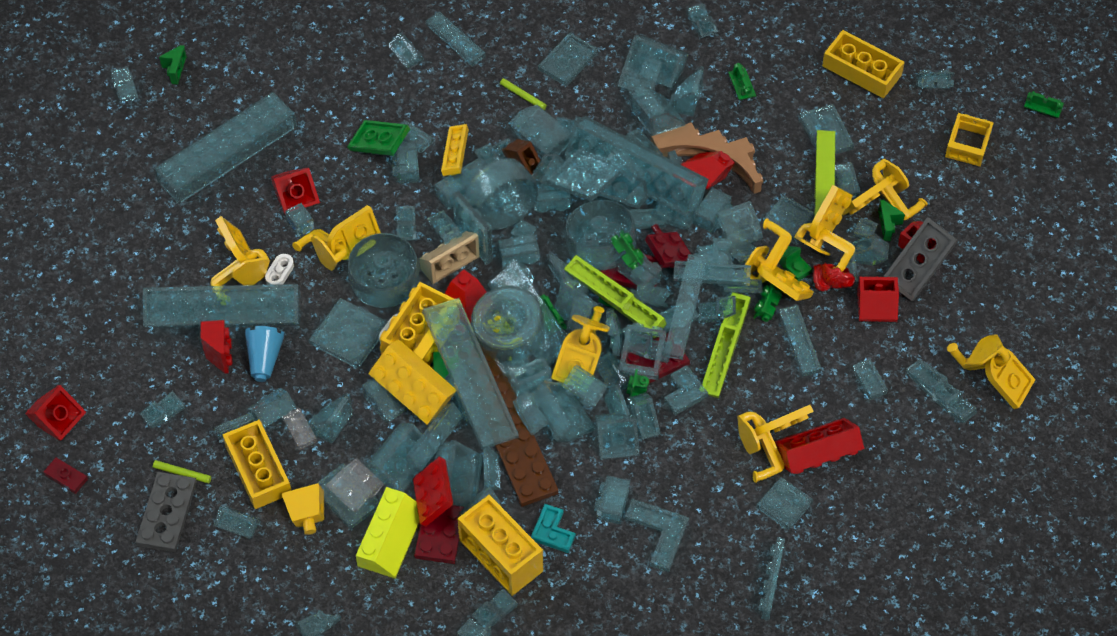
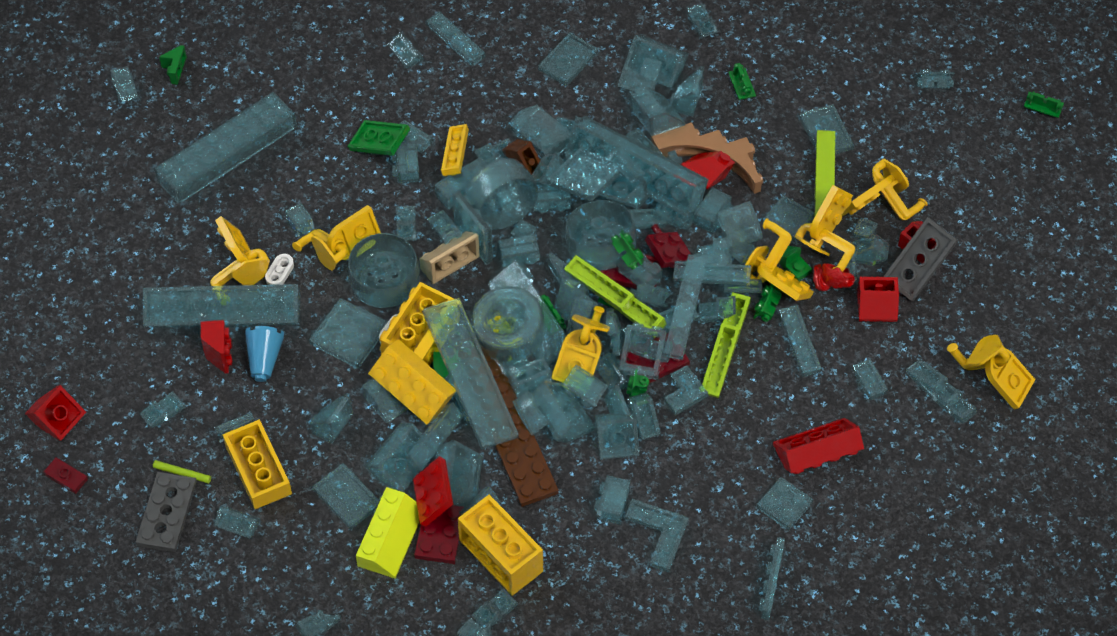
clear light blue brick [247,388,296,428] -> none
red slope [271,167,320,214] -> none
clear plate [282,408,317,450] -> none
yellow torso [282,483,324,535] -> none
clear slope [326,458,384,513] -> none
red slope [444,269,493,327] -> none
clear light blue slope [483,446,500,490] -> none
lime bar [500,78,547,110] -> none
teal tile [531,504,576,553] -> none
yellow plate [737,405,814,483] -> none
yellow brick [822,30,904,99] -> none
clear light blue plate [835,163,861,198] -> none
green slope [878,200,905,241] -> none
yellow window [945,113,994,167] -> none

